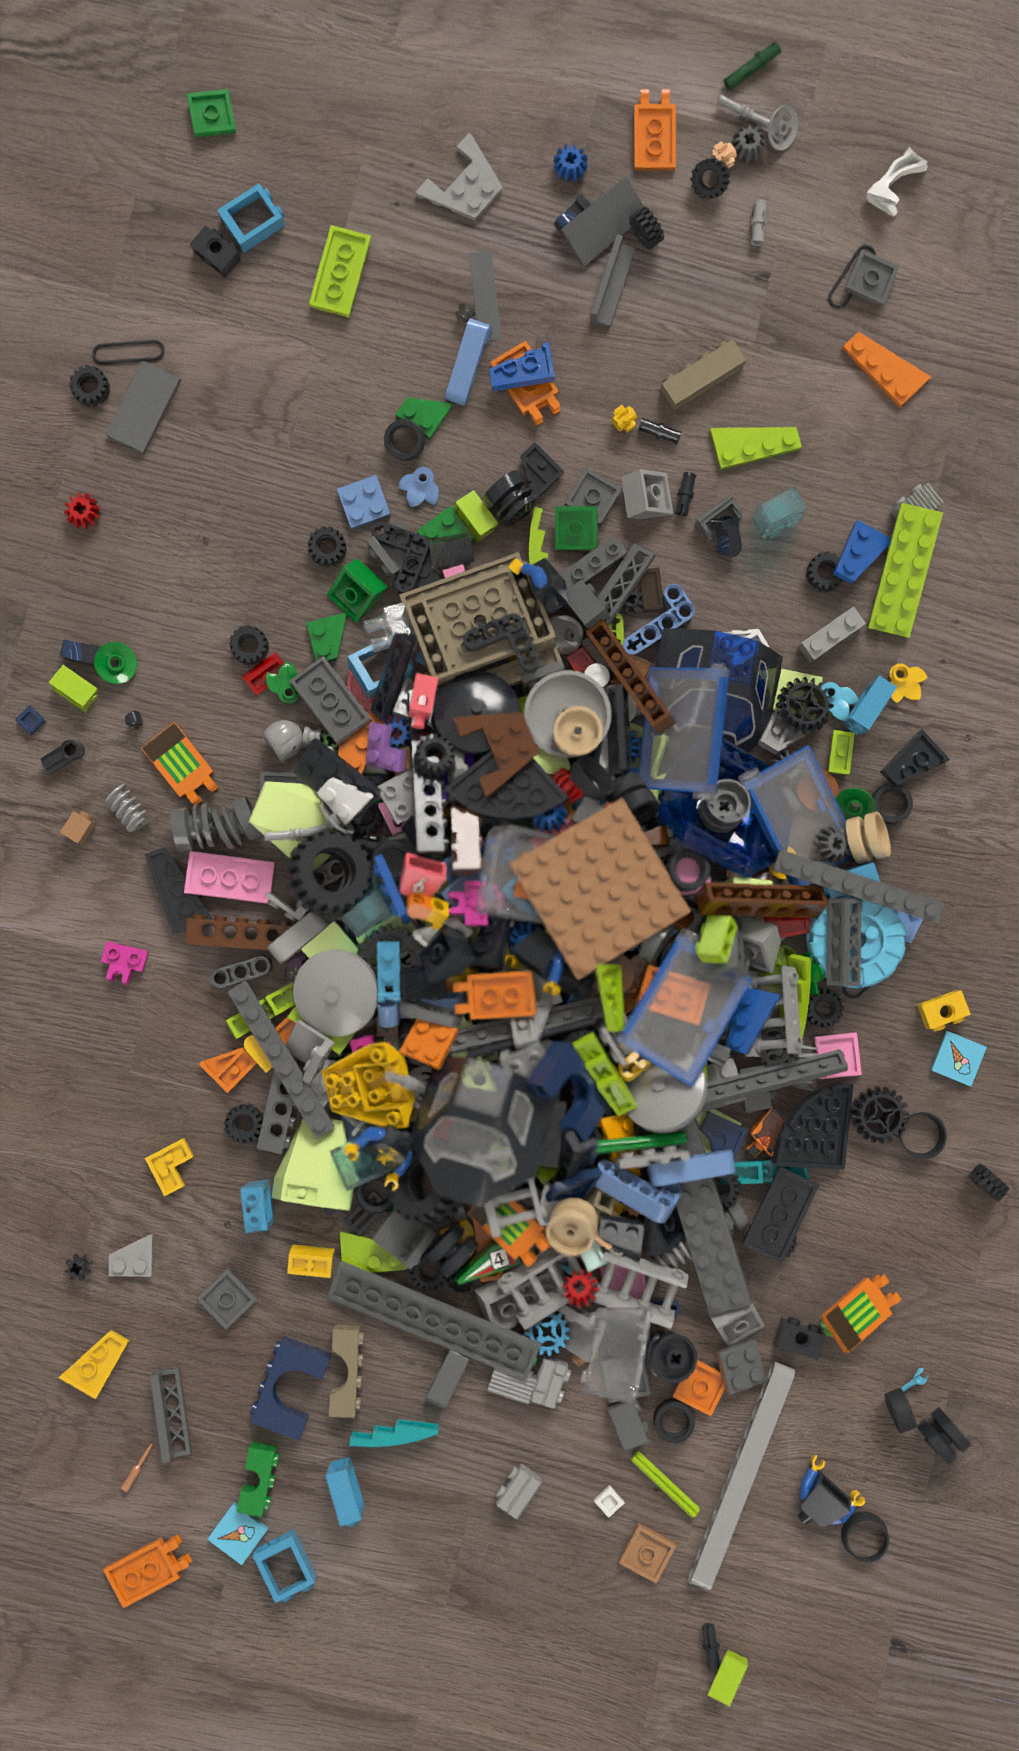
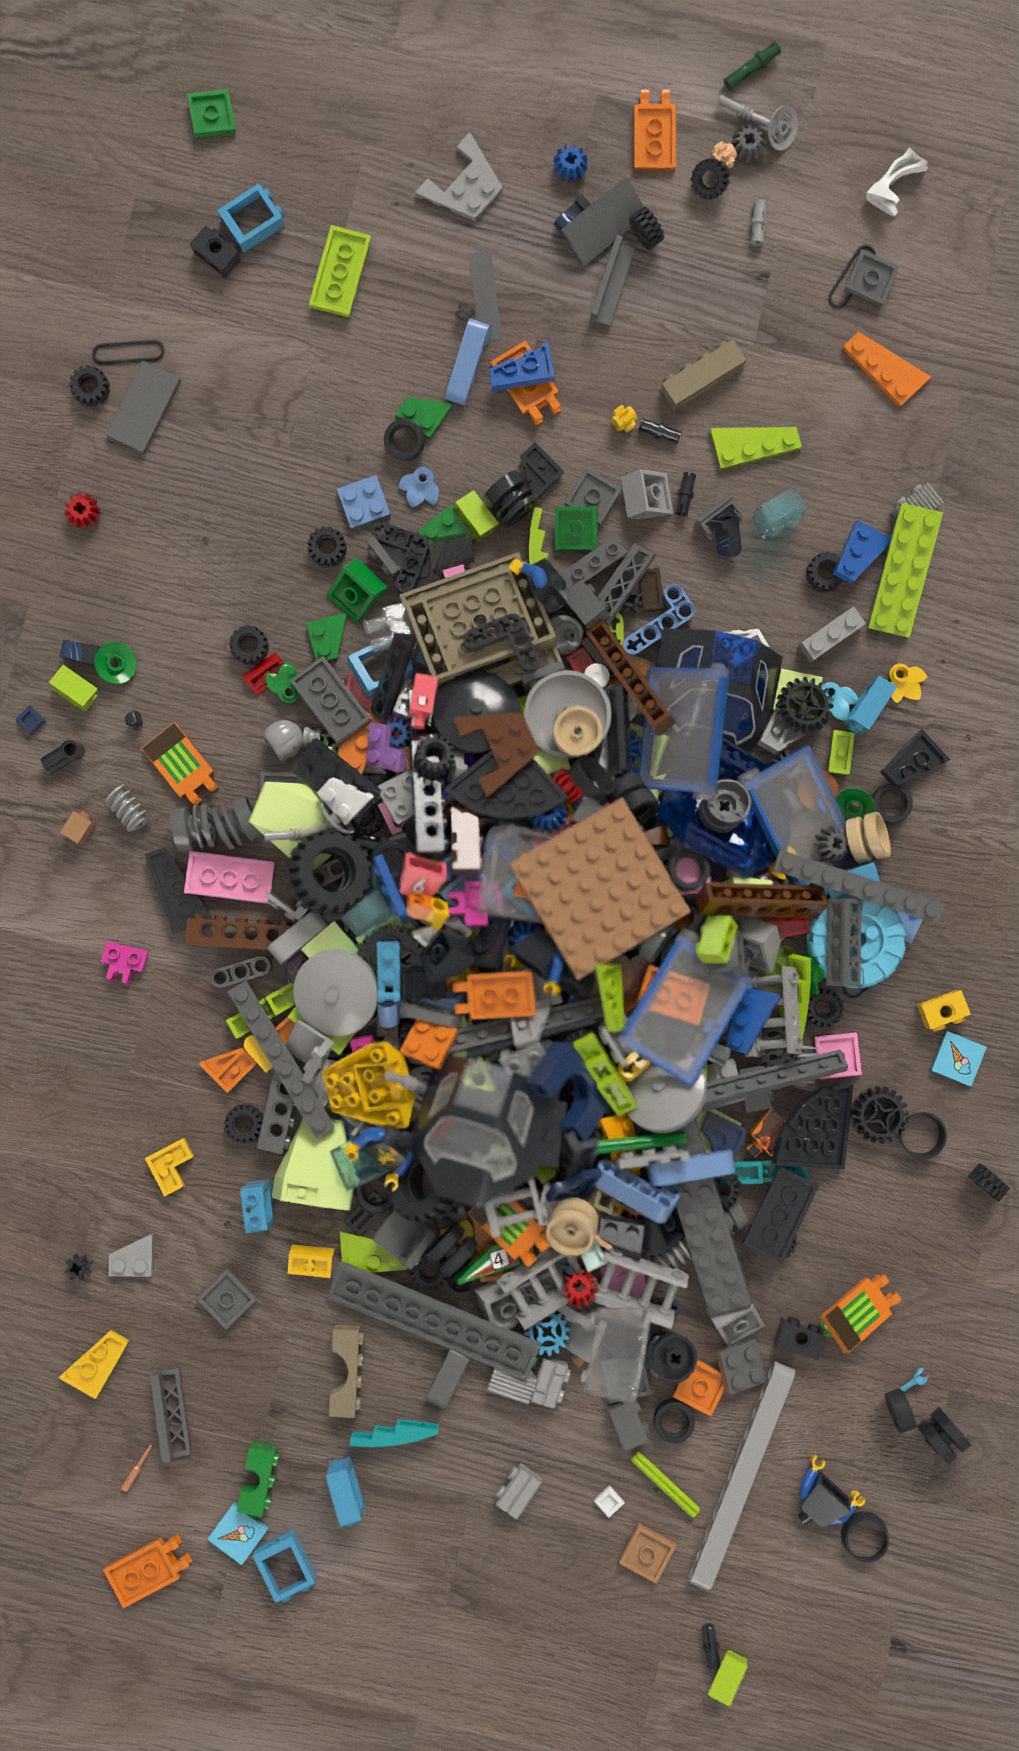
dark blue arch [250,1336,332,1441] -> none

